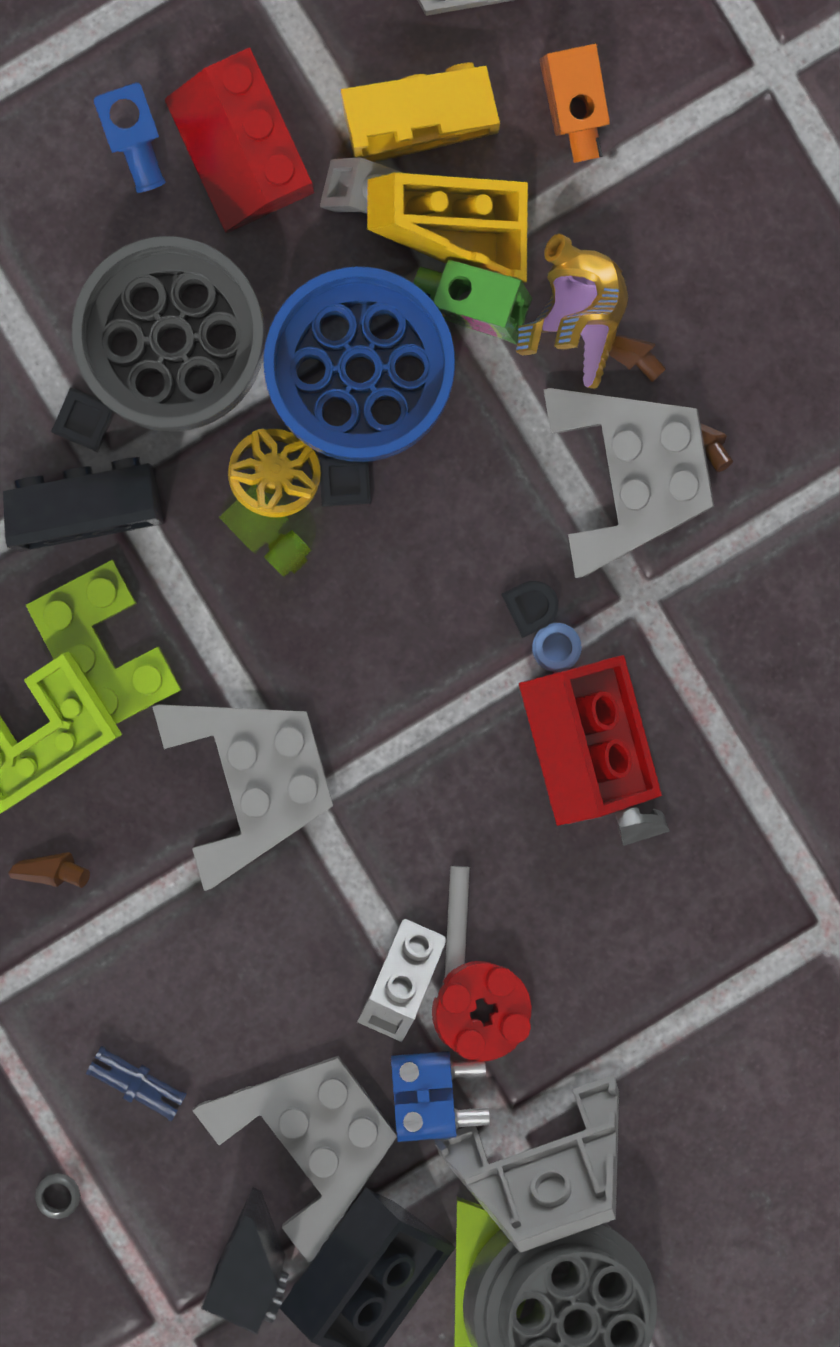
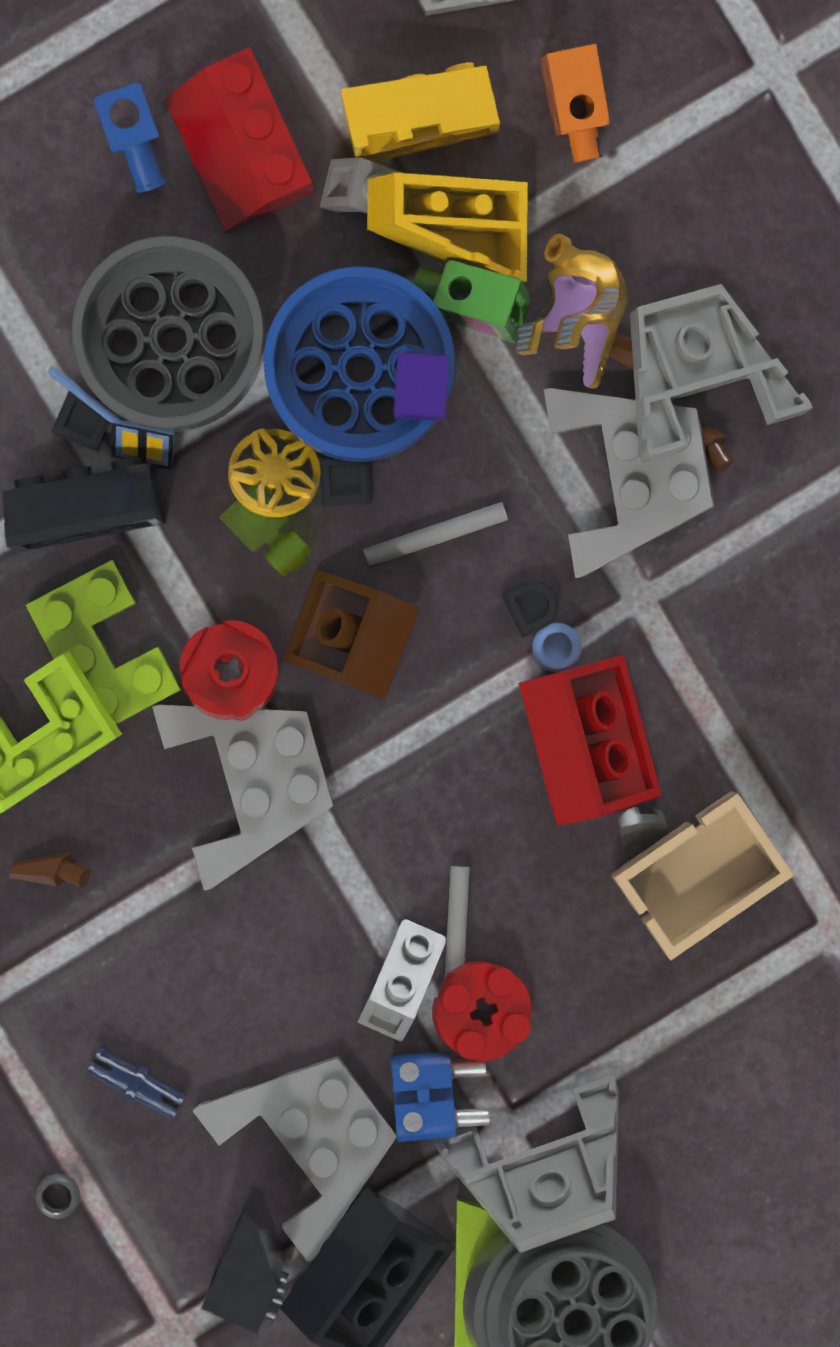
none -> piece [48,367,175,470]
none -> red plate [180,620,279,721]
none -> reddish brown slope [282,569,420,699]
none -> light grey bar [363,502,508,567]
none -> dark purple panel [394,352,449,422]
none -> tan piece [610,791,794,960]
none -> light grey wing [630,284,813,463]

